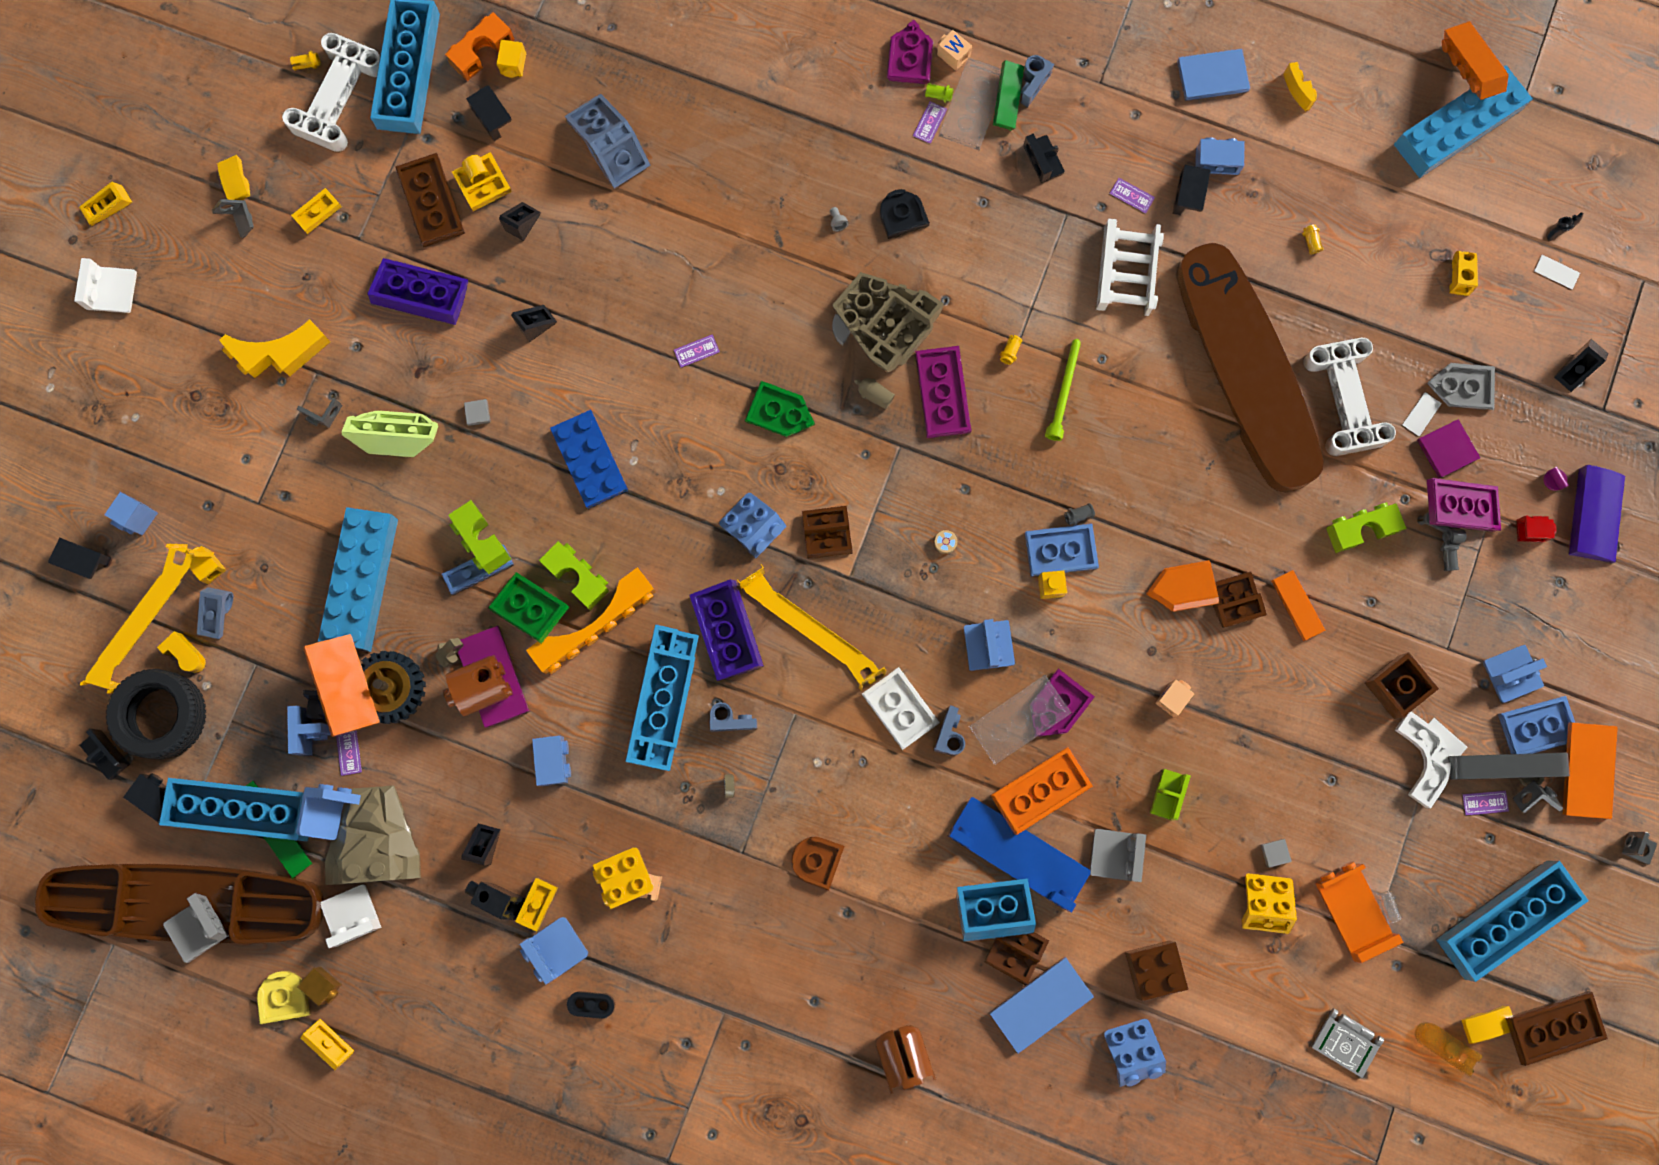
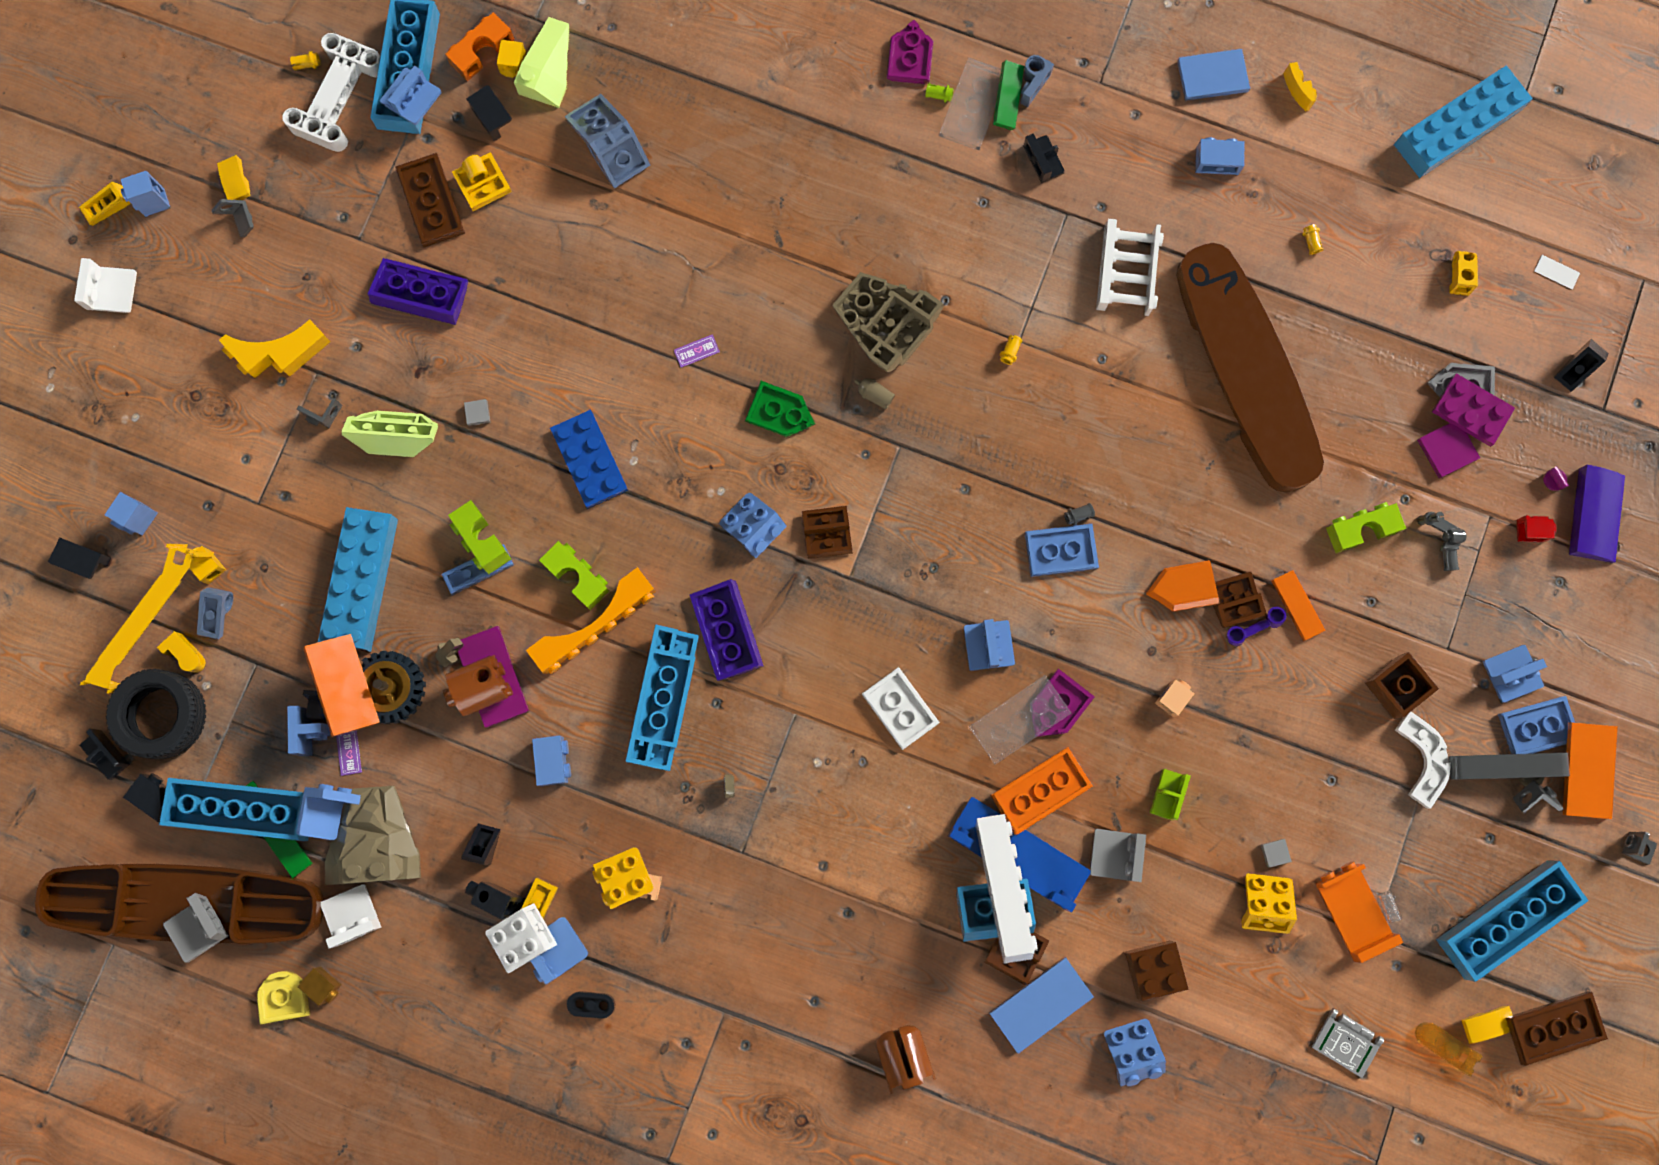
yellow plate [291,188,342,234] -> none
yellow plate [301,1019,354,1070] -> none
green tile [488,572,569,644] -> none
black slope [499,202,541,241] -> none
black slope [511,305,557,342] -> none
sand blue plate [710,702,758,732] -> none
yellow piece [737,564,886,691] -> none
dark orange tile [791,837,845,891] -> none
light grey piece [829,207,849,232] -> none
light grey tile [832,314,851,345] -> none
black tile [880,189,930,239] -> none
medium lavender sticker [913,101,947,144] -> none
magenta tile [915,346,972,438] -> none
tan tile [934,530,957,554] -> none
sand blue plate [934,705,965,756] -> none
light nougat brick [937,30,972,71] -> none
yellow brick [1038,570,1067,599] -> none
lime piece [1045,339,1081,441] -> none
medium lavender sticker [1110,178,1155,213] -> none
black panel [1172,165,1211,215] -> none
white beam [1303,338,1396,456] -> none
white sticker [1403,392,1442,436] -> none
magenta tile [1427,478,1501,532] -> none
white sticker [1429,718,1467,757] -> none
orange brick [1441,21,1509,100] -> none
medium lavender sticker [1462,791,1509,815] -> none
black piece [1547,212,1584,241] -> none
none -> medium blue brick [120,171,170,217]
none -> medium blue bracket [380,65,441,125]
none -> white bracket [485,903,557,973]
none -> yellowish green wedge [514,17,569,108]
none -> white brick [976,814,1037,963]
none -> dark purple bar [1226,607,1287,647]
none -> magenta plate [1432,373,1515,447]

